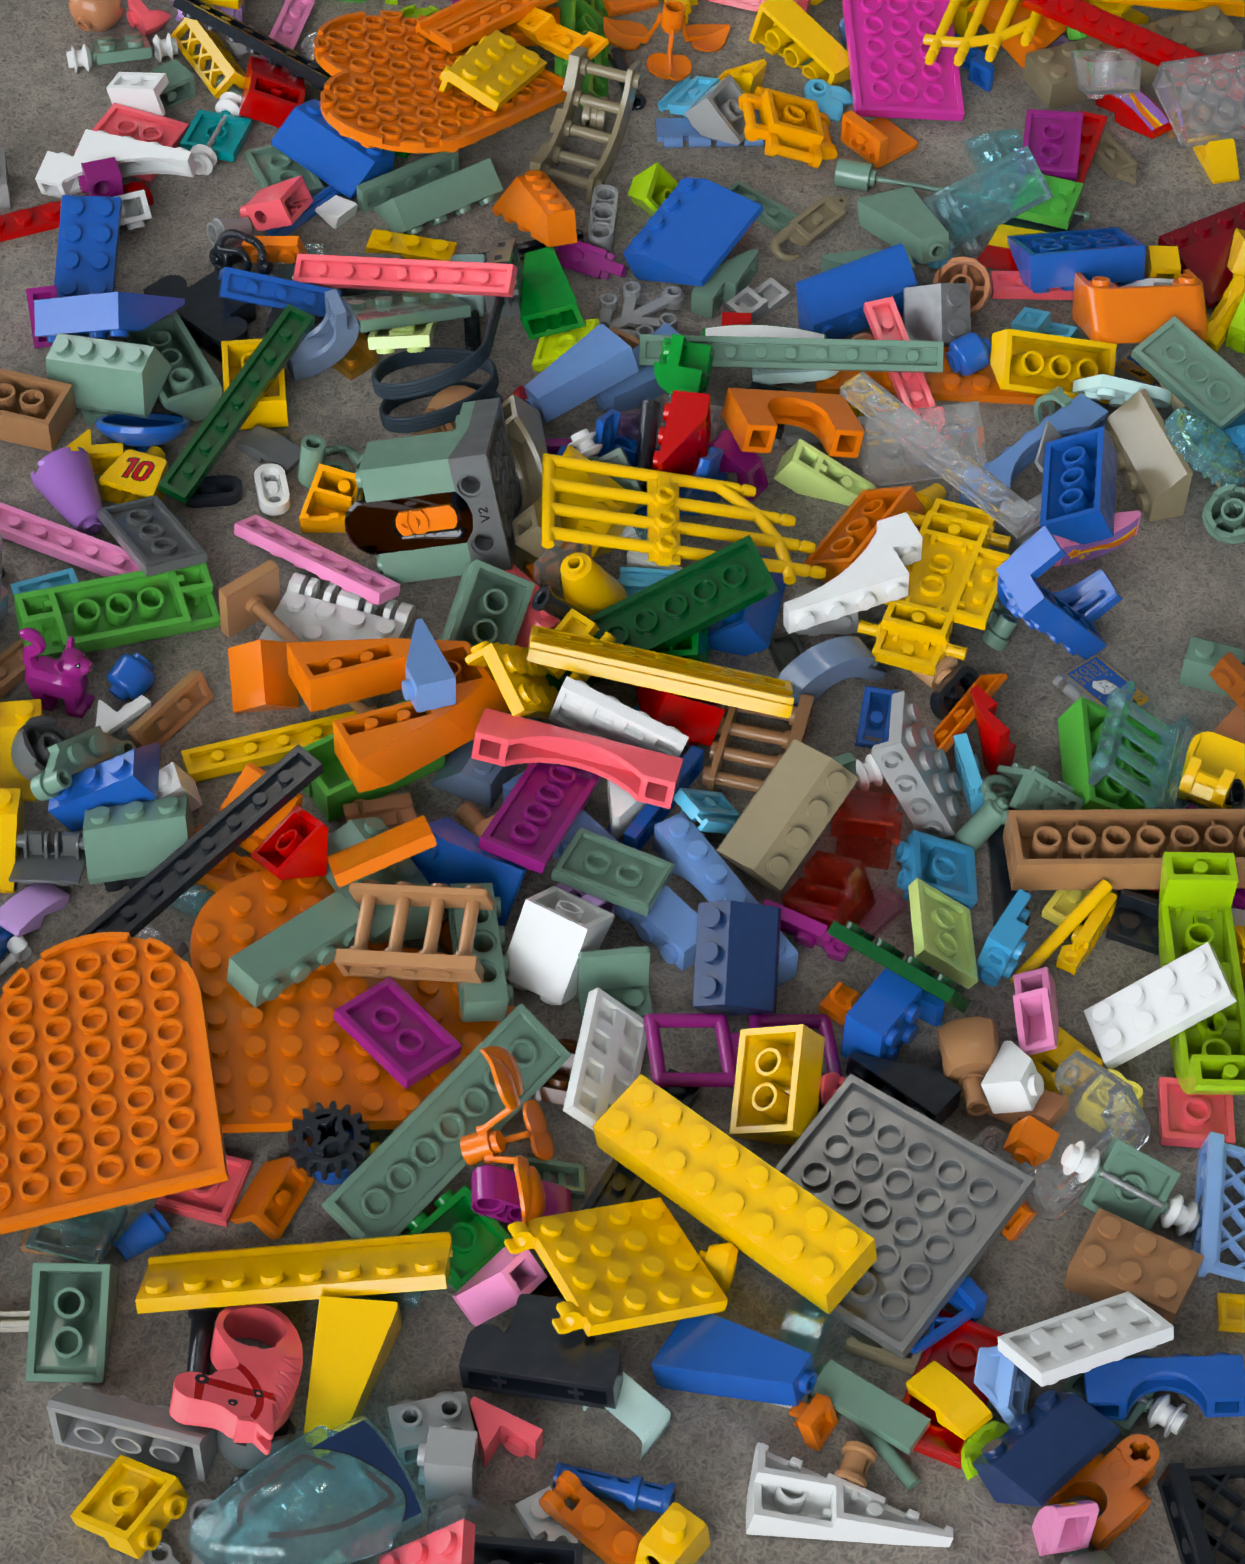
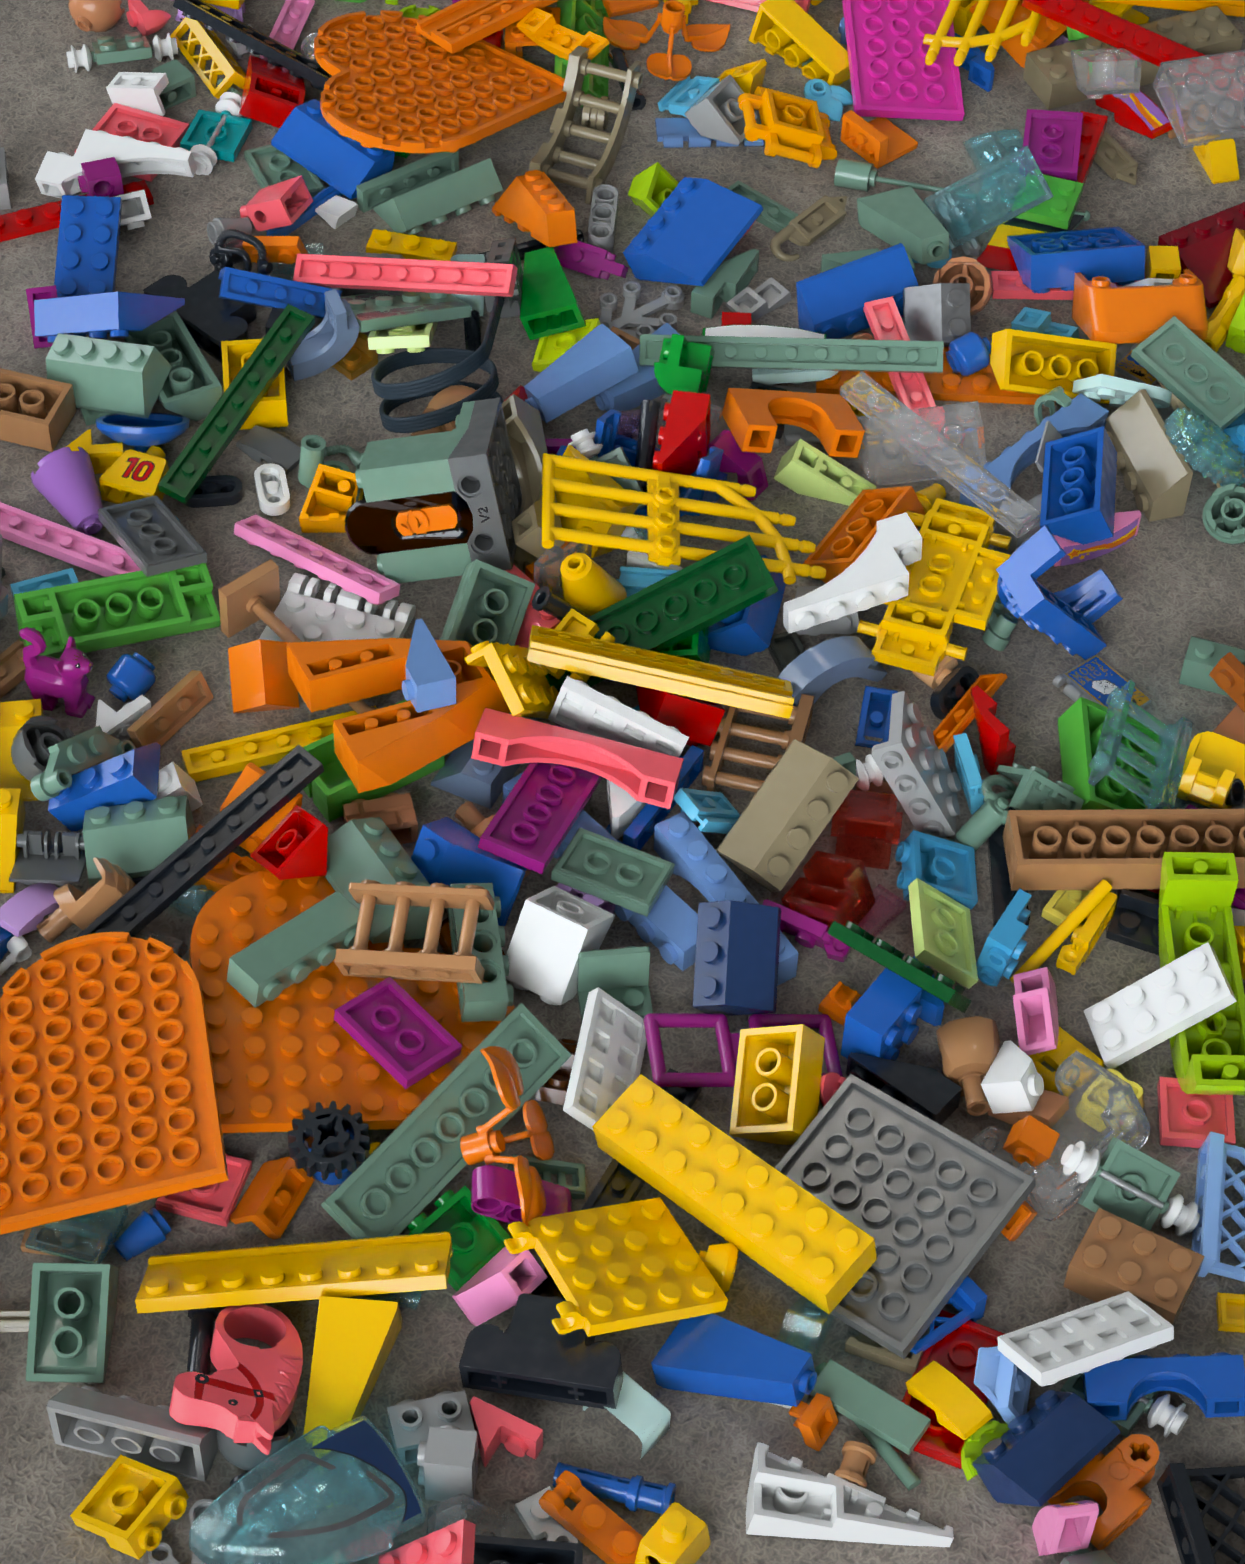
orange tile [327,815,437,887] -> none
yellow bracket [439,30,547,112] -> none
none -> medium nougat piece [36,857,136,943]

